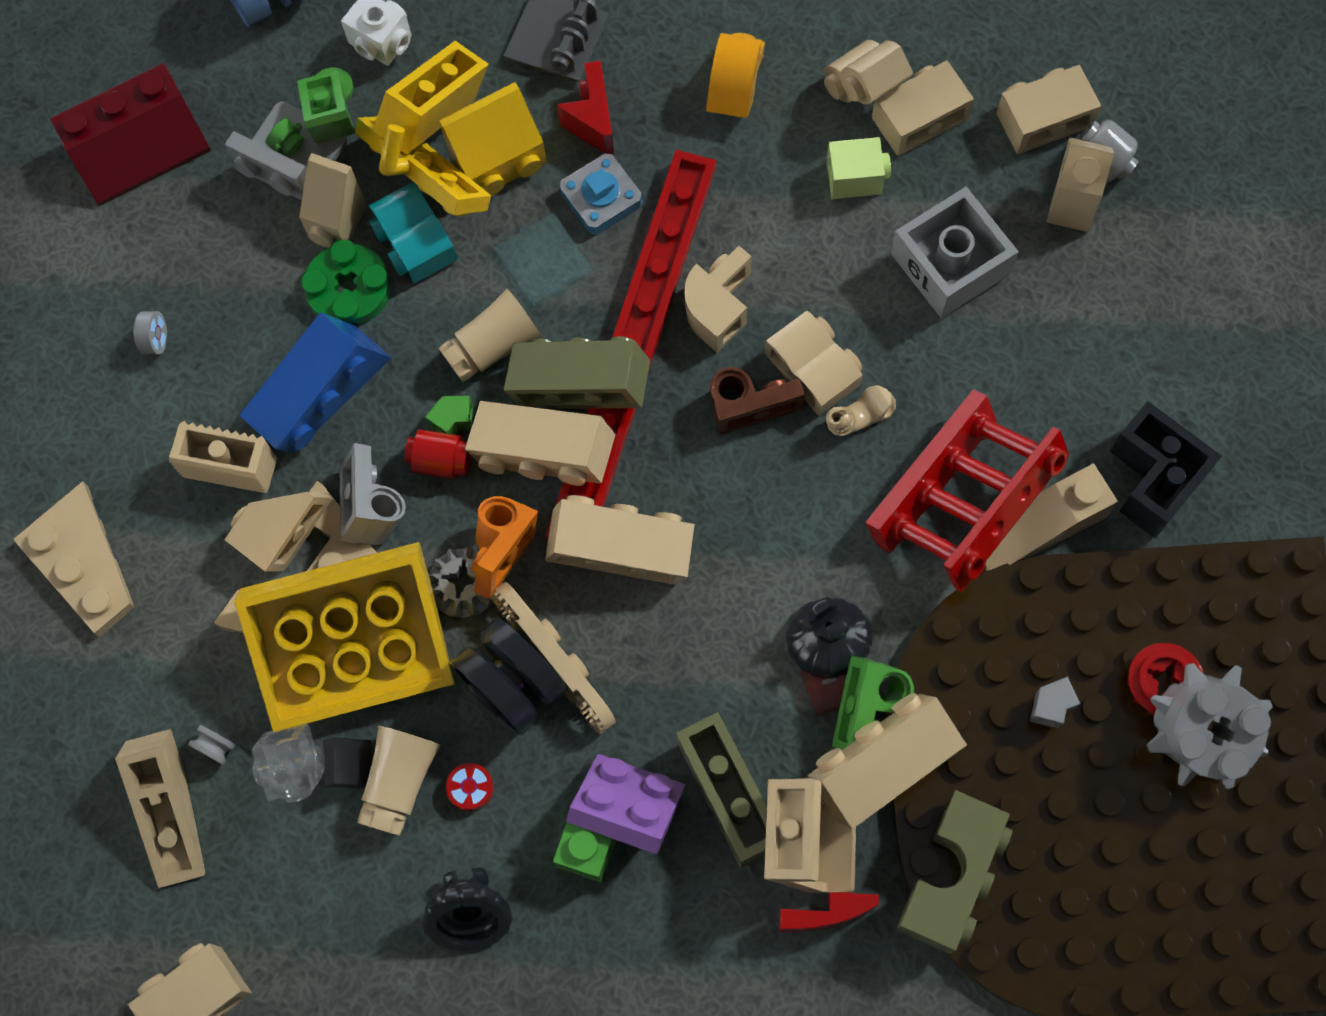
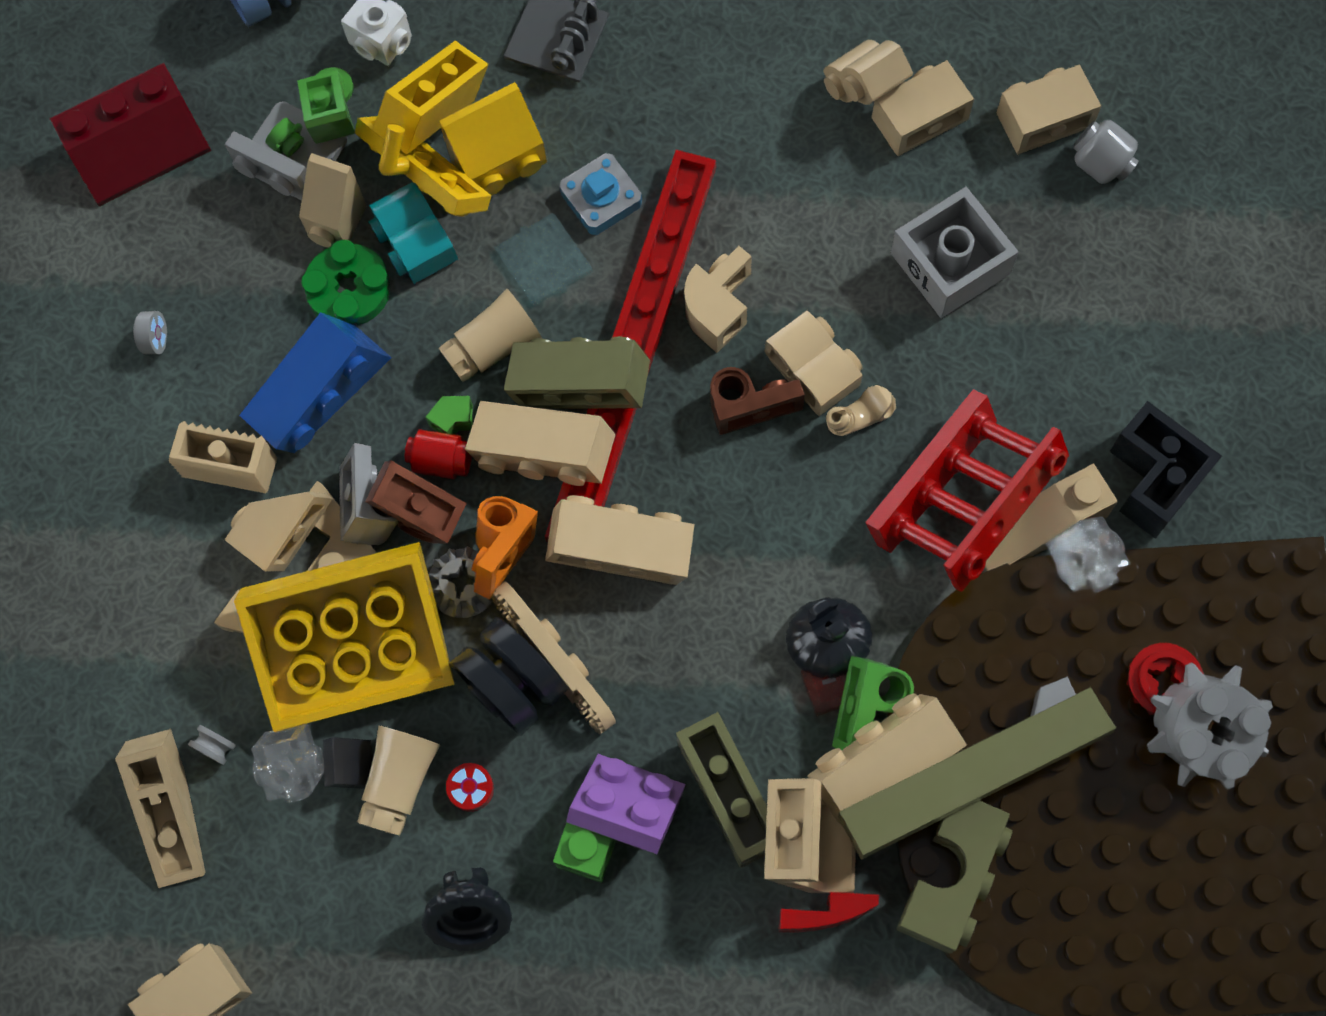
tan wing [13,481,134,637] -> none
red slope [557,61,614,154] -> none
light orange brick [706,33,765,118] -> none
yellowish green brick [827,137,891,199] -> none
tan slope [1046,138,1114,232] -> none
none -> copper plate [365,461,467,544]
none -> olive tile [838,687,1116,860]
none -> clear brick [1046,516,1131,593]

